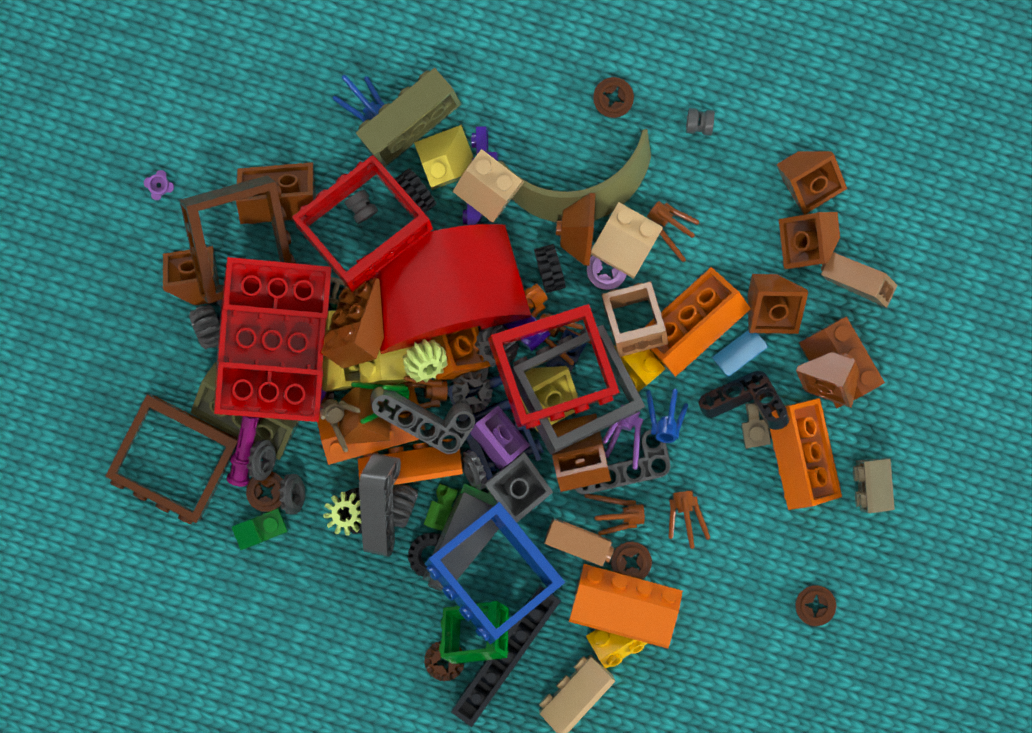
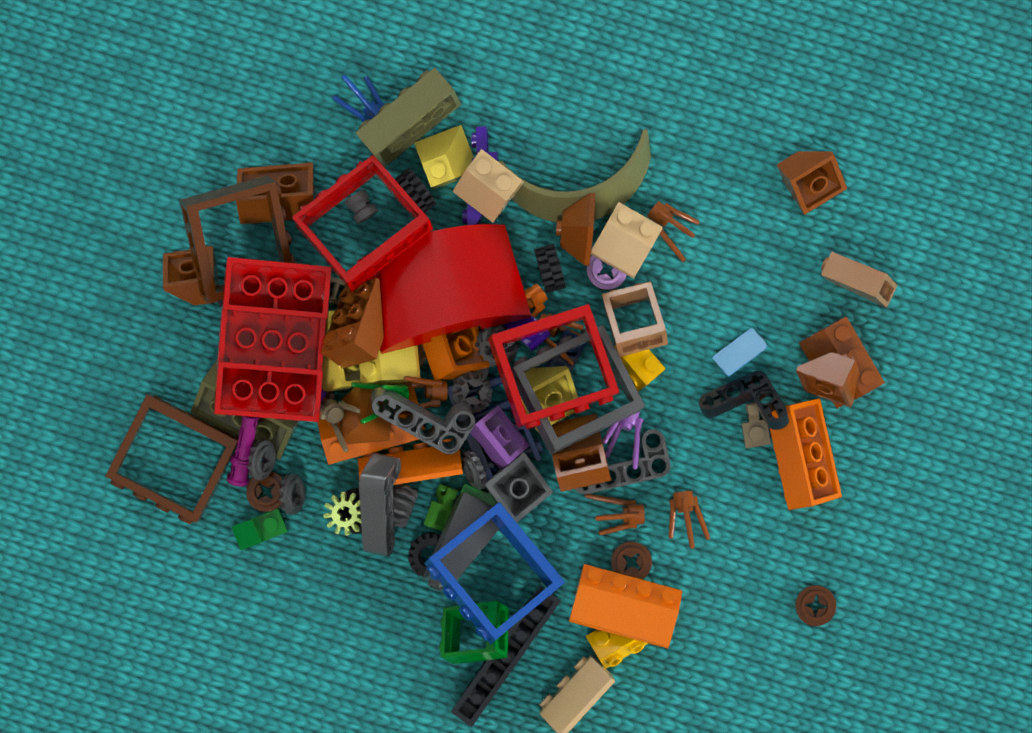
medium lavender plate [144,170,174,200] -> none
dark grey gear [189,305,220,349] -> none
yellowish green gear [402,339,448,382] -> none
reddish brown gear [424,641,465,681] -> none
medium nougat window [544,517,614,566] -> none
reddish brown gear [593,77,634,118] -> none
orange slope [645,267,751,377] -> none
blue plant [646,389,688,443] -> none
dark grey wheel [686,108,715,136] -> none
dark orange slope [748,274,808,334] -> none
dark orange slope [779,212,840,269] -> none
dark tan slope [853,458,895,513] -> none

